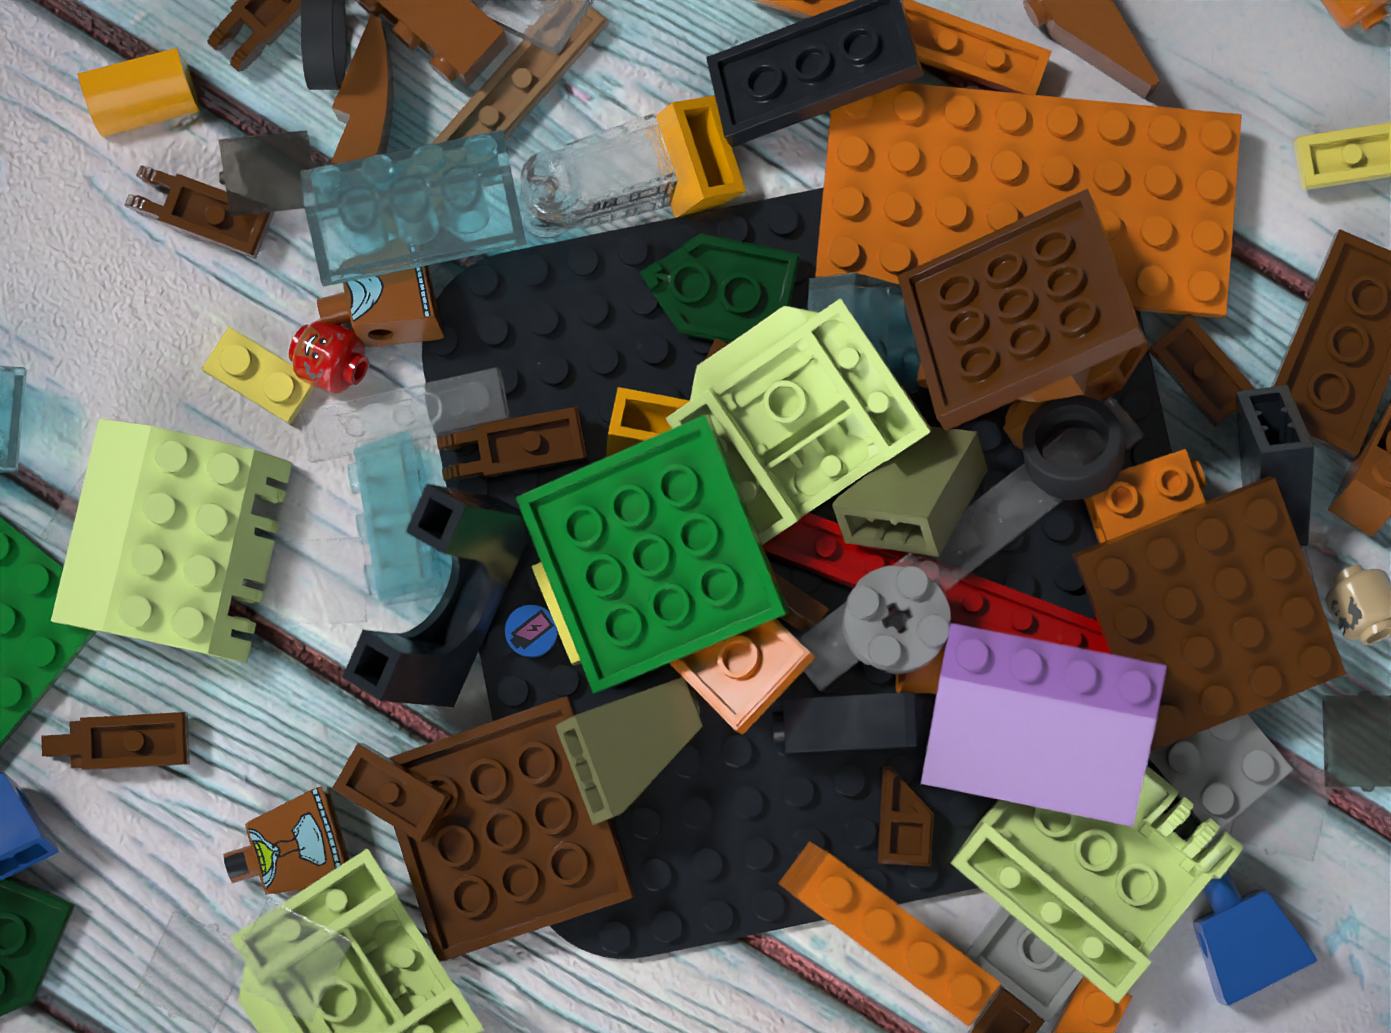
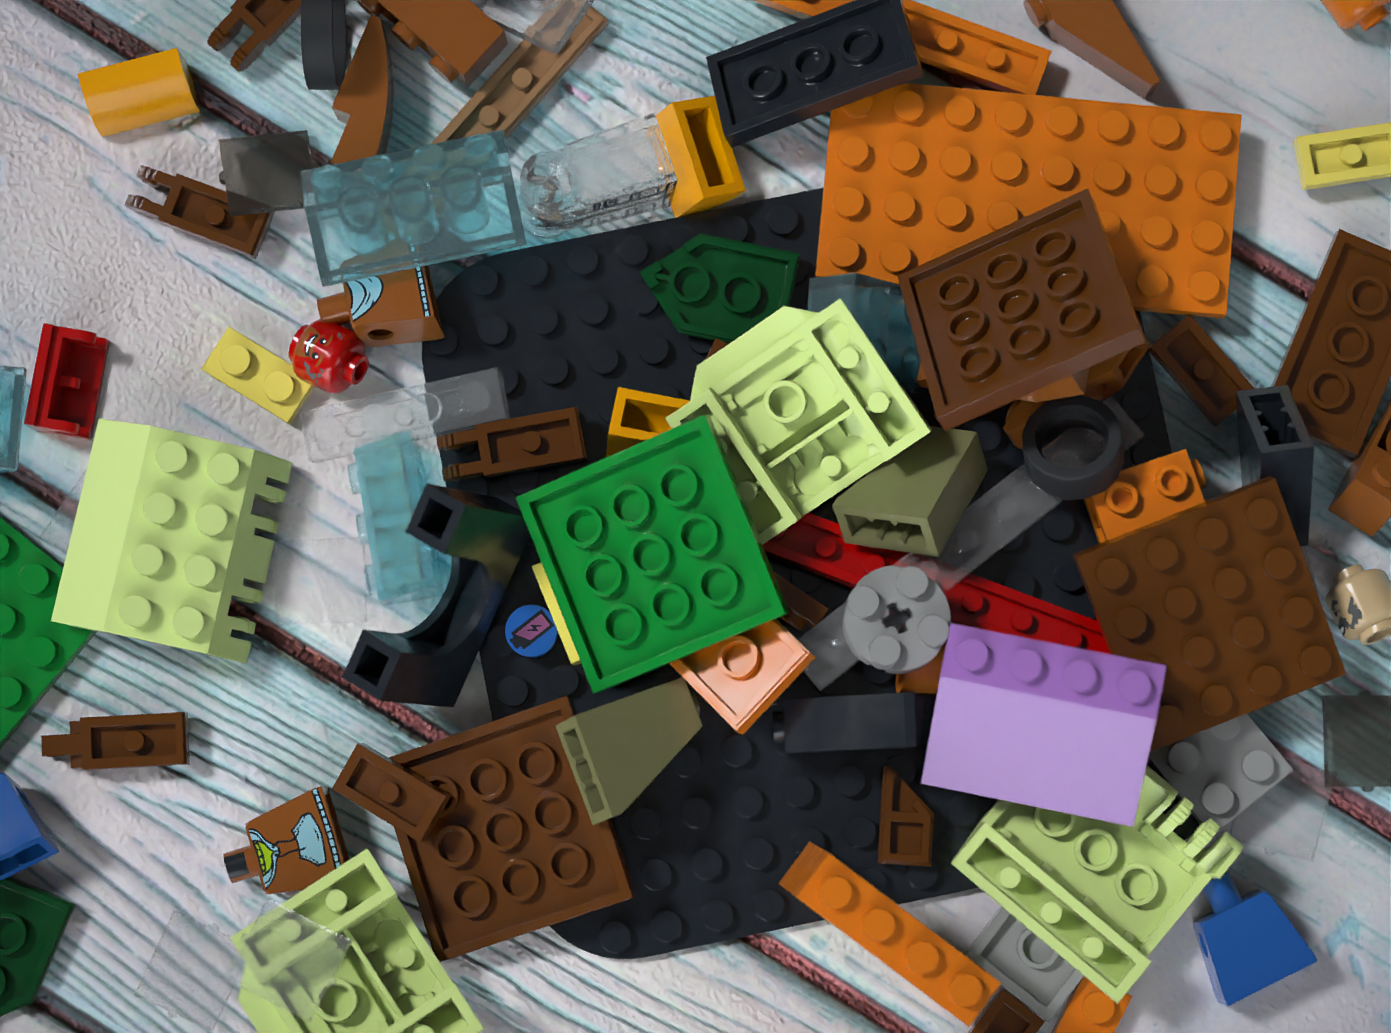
none -> red hinge [24,323,110,440]

